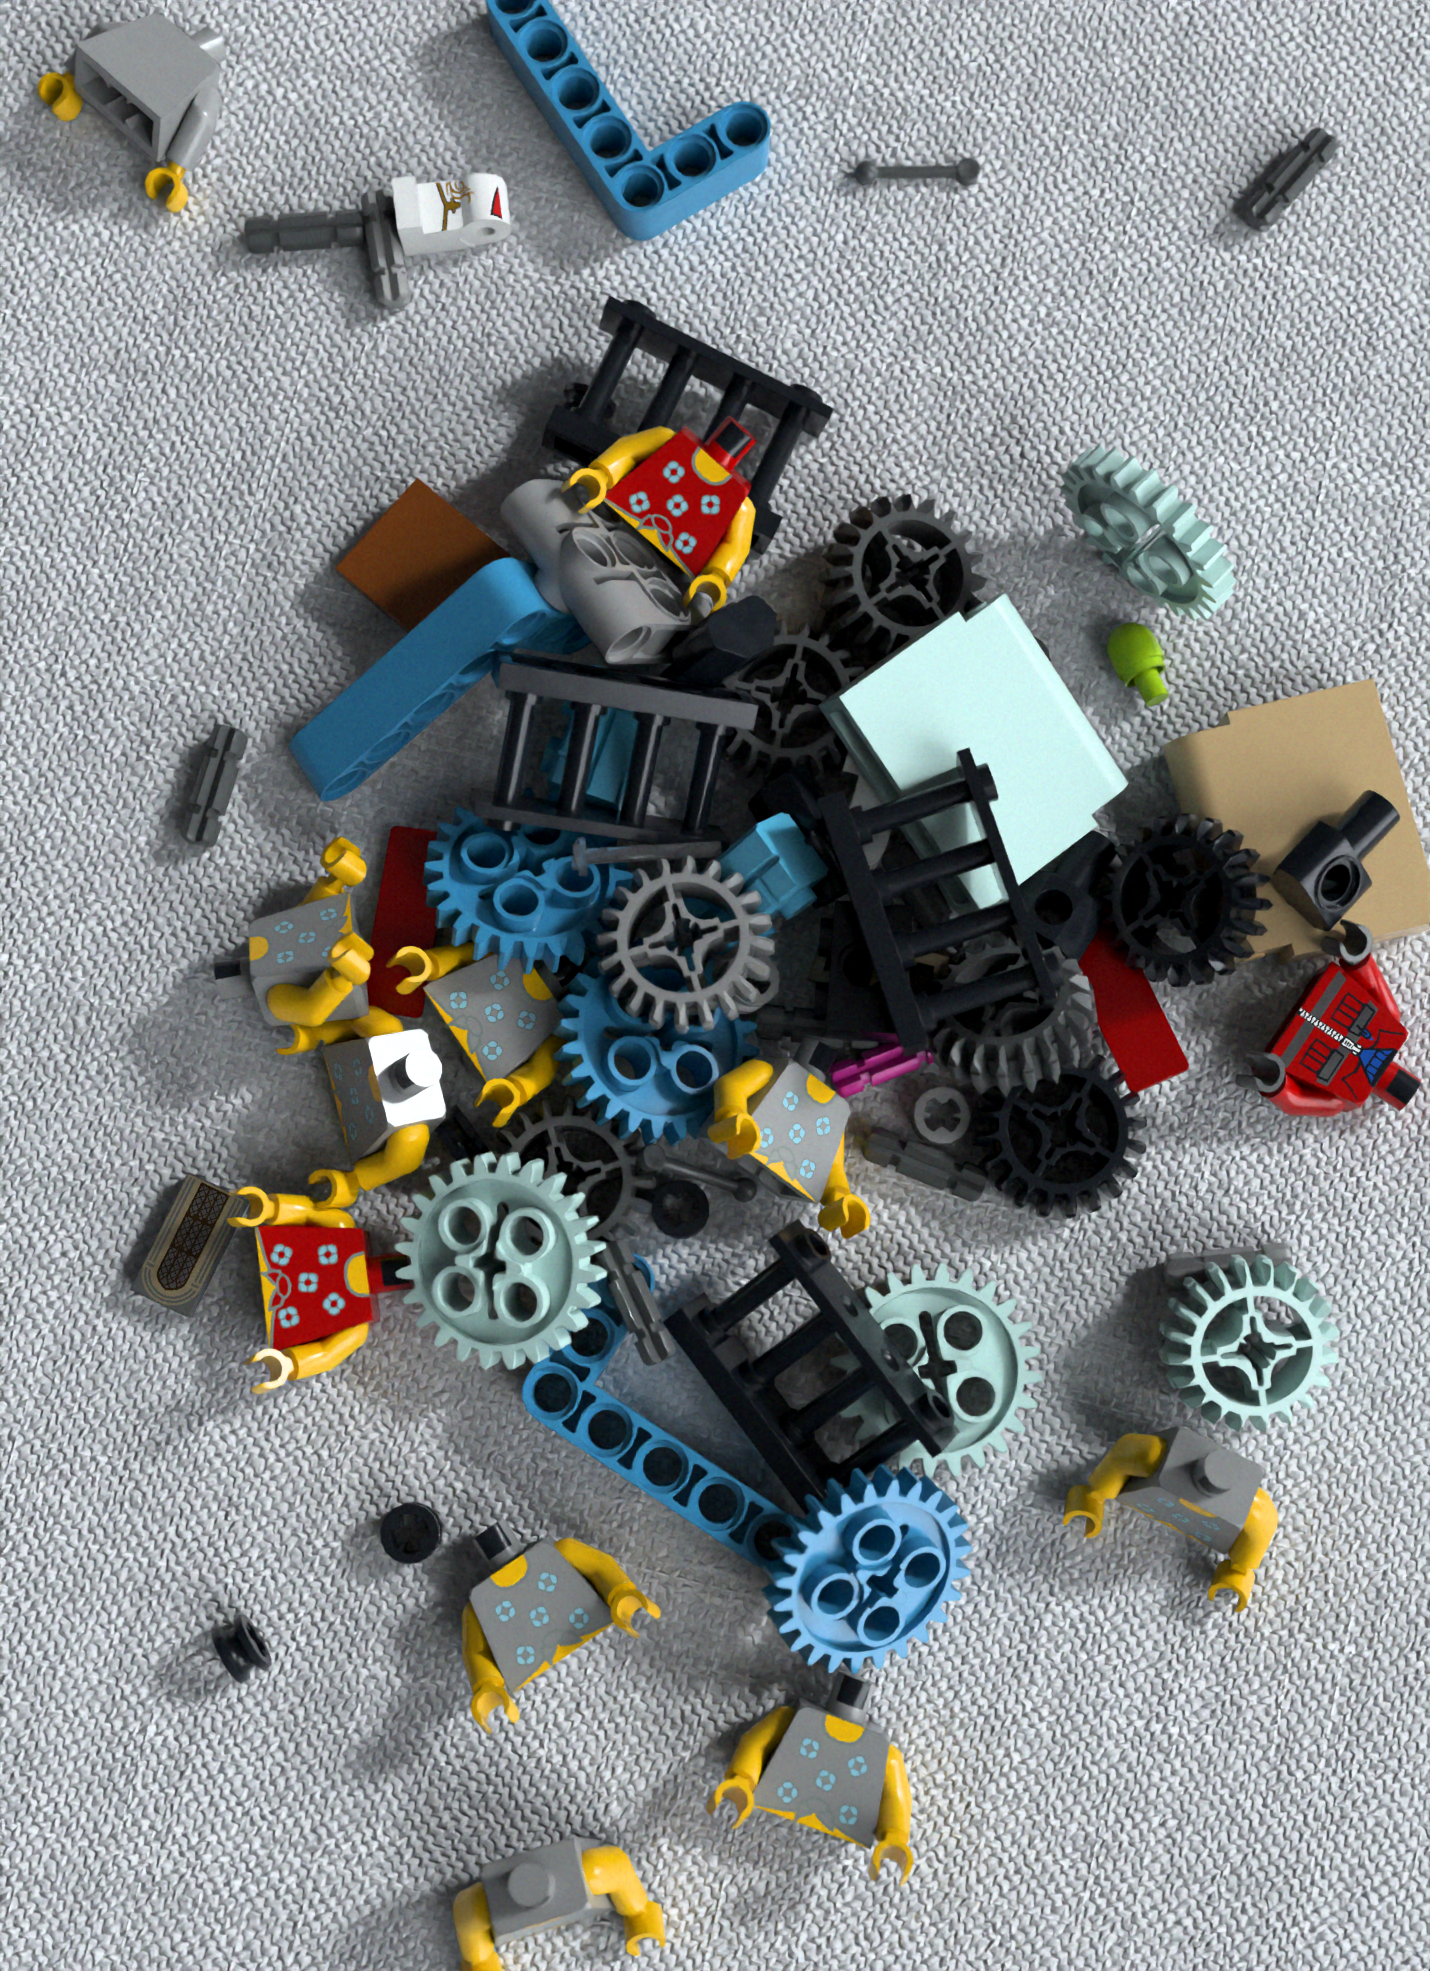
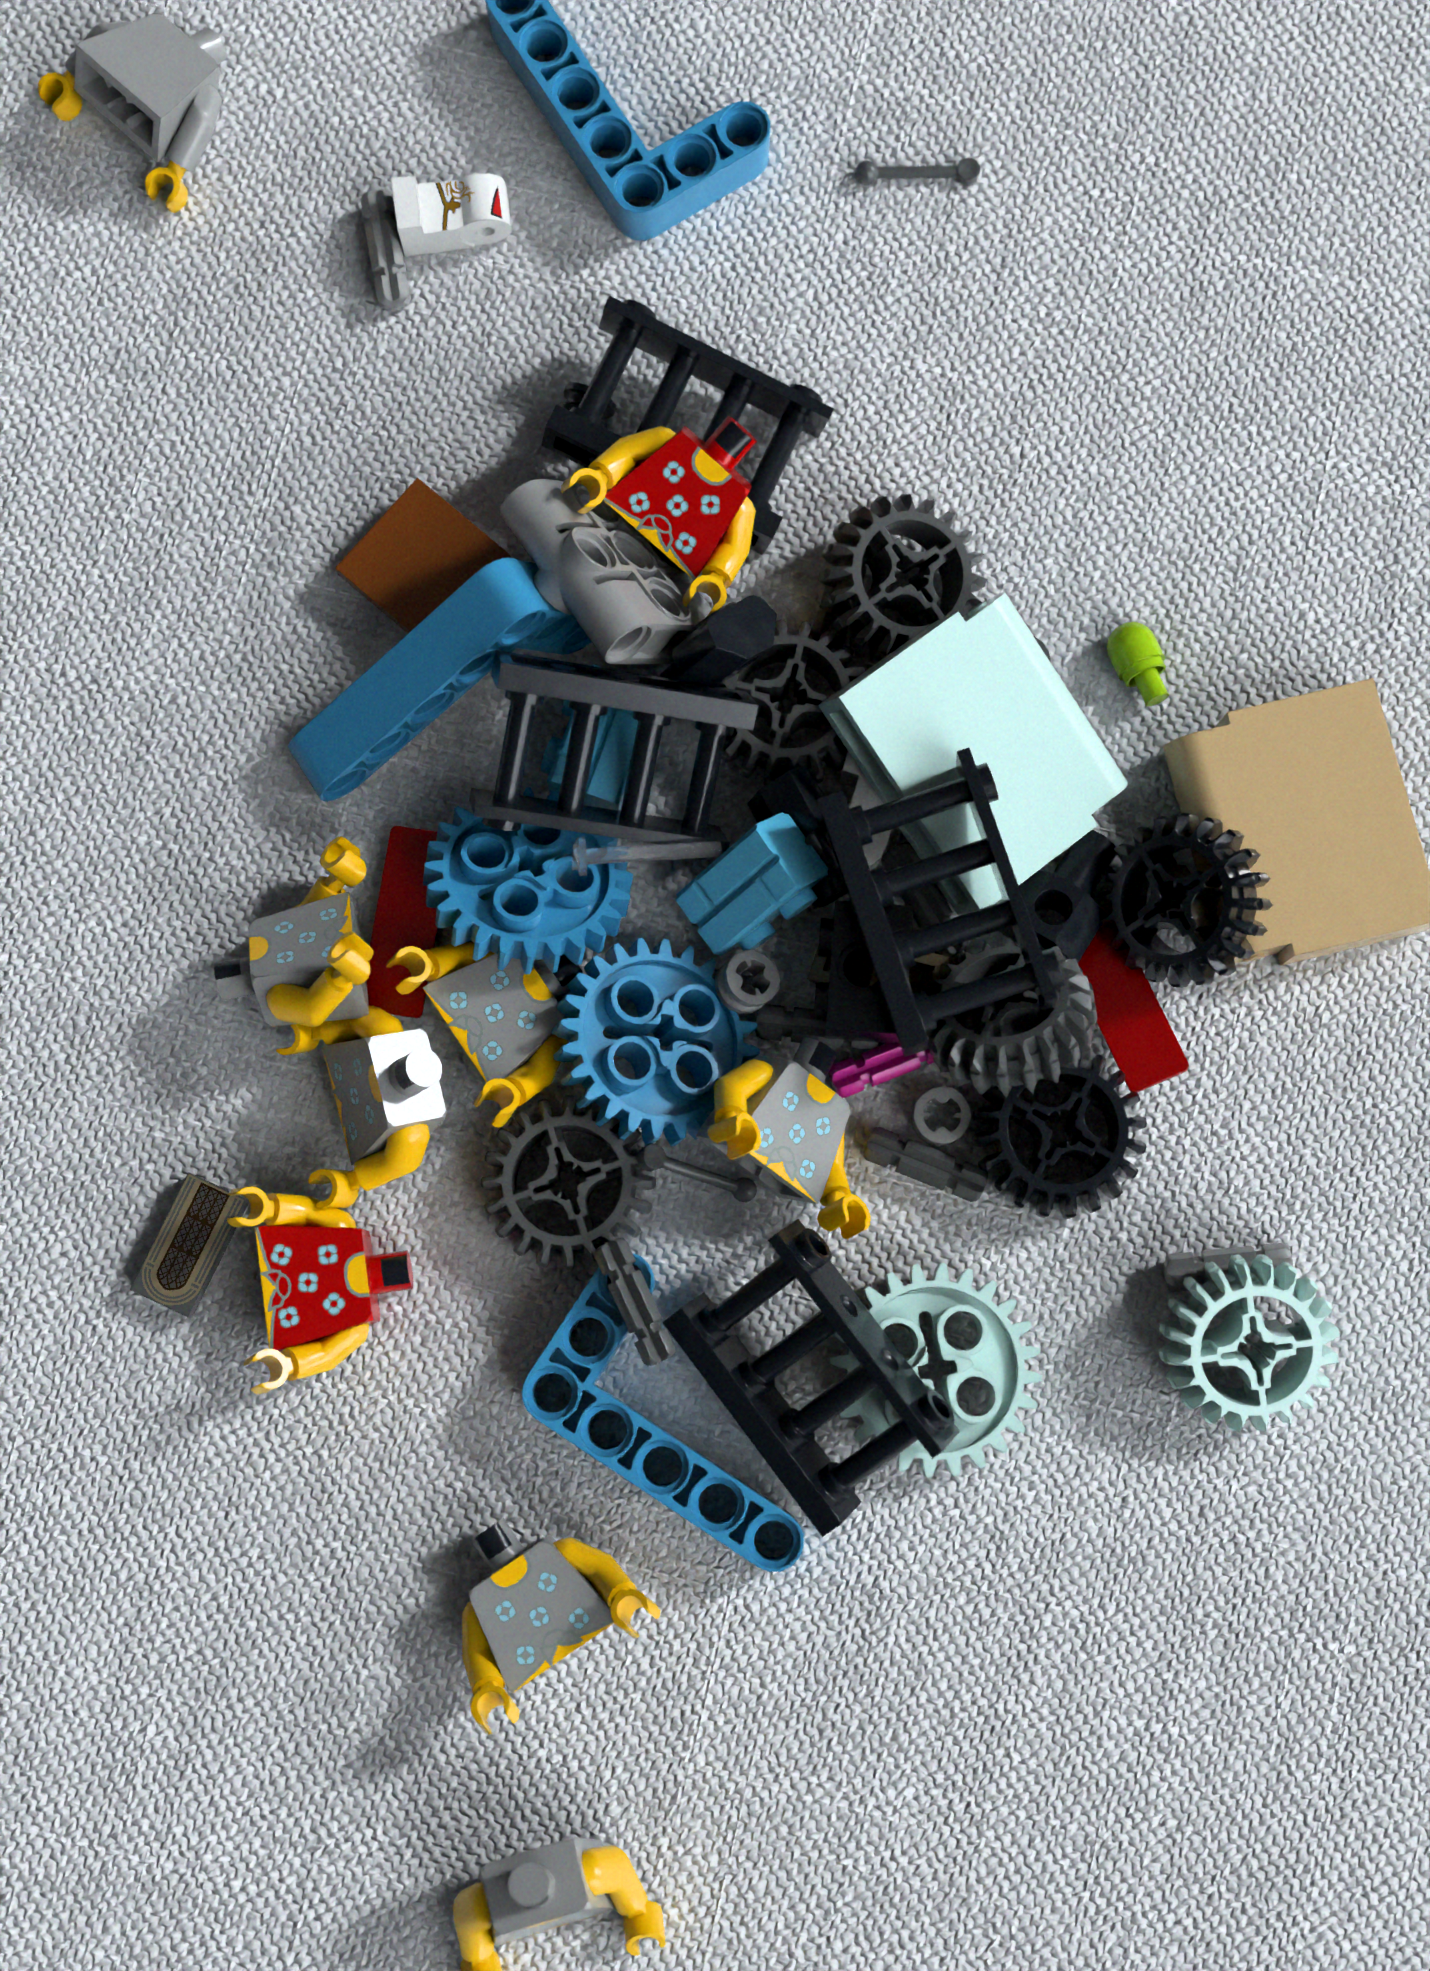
dark grey axle [181,724,248,847] -> none
black bush [212,1614,272,1684] -> none
dark grey axle [244,209,365,254] -> none
black bush [380,1502,442,1564] -> none
light aqua gear [395,1152,607,1370] -> none
black bush [435,1104,490,1161] -> none
light grey gear [596,855,775,1034] -> none
black bush [652,1180,709,1239] -> none
torso [706,1670,914,1886] -> none
dark azure gear [762,1464,972,1674] -> none
light aqua gear [1060,445,1237,621] -> none
torso [1063,1426,1278,1613] -> none
torso [1235,919,1421,1117] -> none
dark grey axle [1242,127,1338,232] -> none
black piece [1271,790,1400,932] -> none

